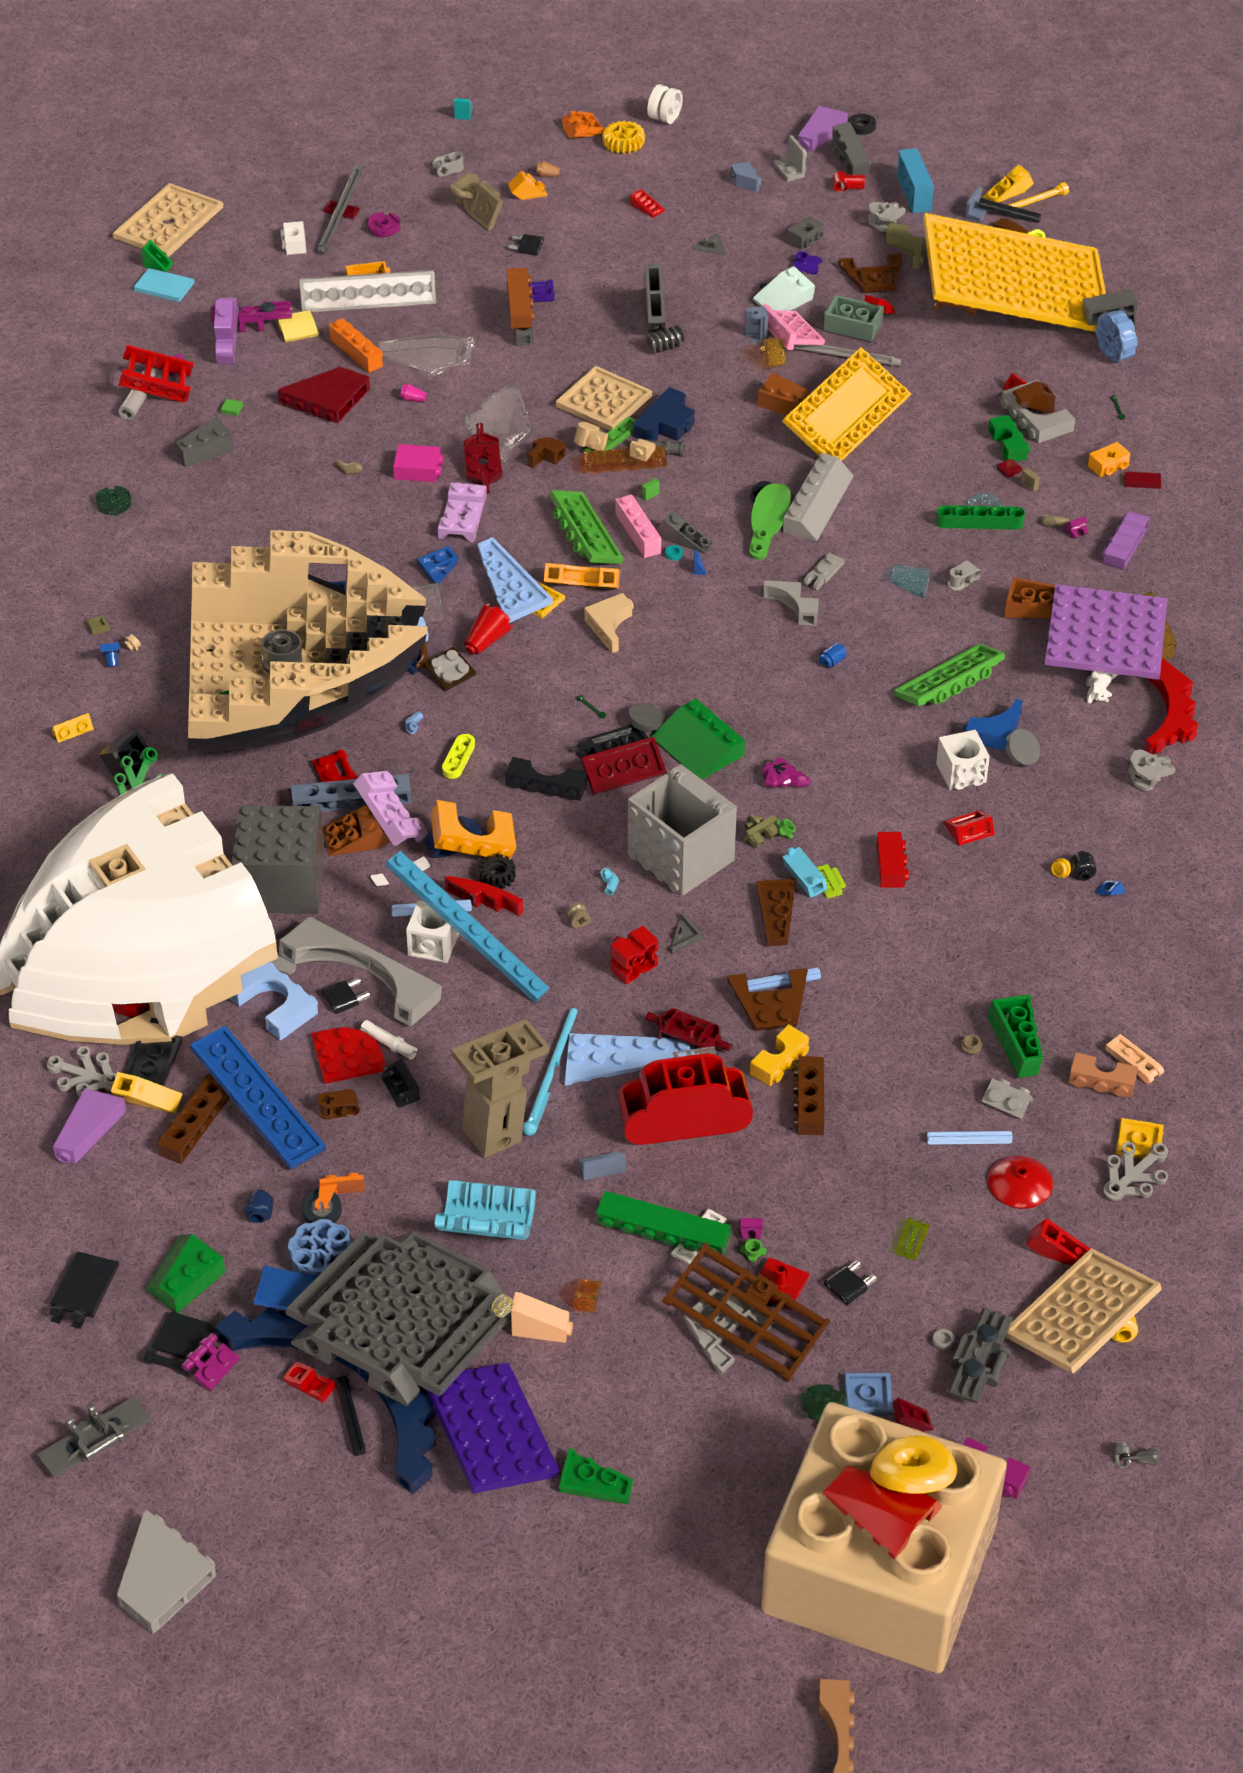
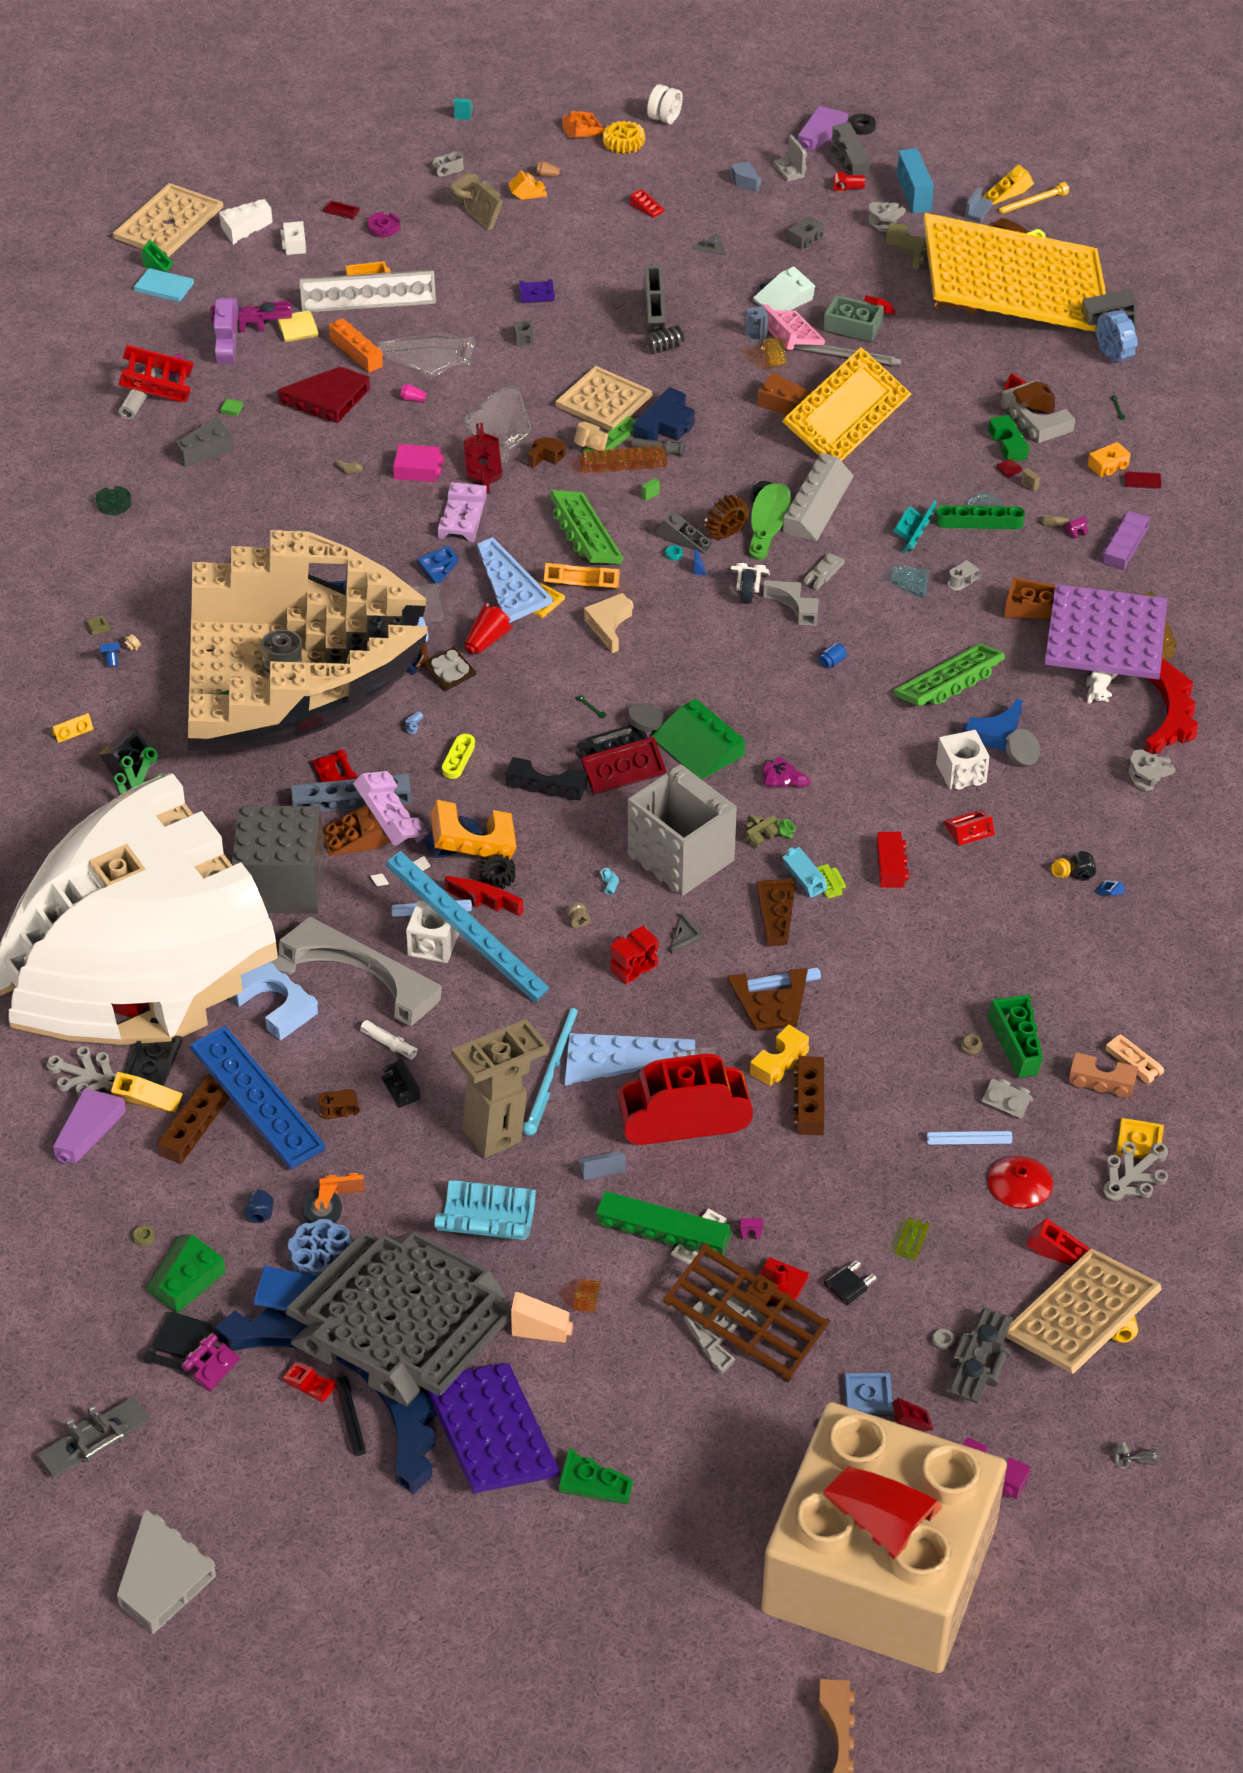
black tile [50,1251,119,1329] -> none
red plate [311,1027,386,1084] -> none
dark grey piece [317,165,363,255] -> none
black piece [322,977,370,1014] -> none
clear tile [491,1294,514,1318] -> none
dark orange wedge [507,268,535,329] -> none
black piece [508,234,544,256] -> none
bright pink brick [615,494,661,558] -> none
tan bracket [630,439,655,461] -> none
dark red plate [645,1008,732,1054] -> none
bright green plate [740,1239,767,1262] -> none
dark purple plate [792,251,823,274] -> none
clear green plate [801,1384,847,1420] -> none
reddish brown wing [838,253,902,293] -> none
yellow hat [870,1435,957,1493] -> none
black axle [978,198,1042,223] -> none
none -> olive tile [133,1225,155,1246]
none -> white wedge [219,199,272,244]
none -> reddish brown gear [704,494,749,541]
none -> plate [731,563,770,603]
none -> teal bracket [893,500,937,554]

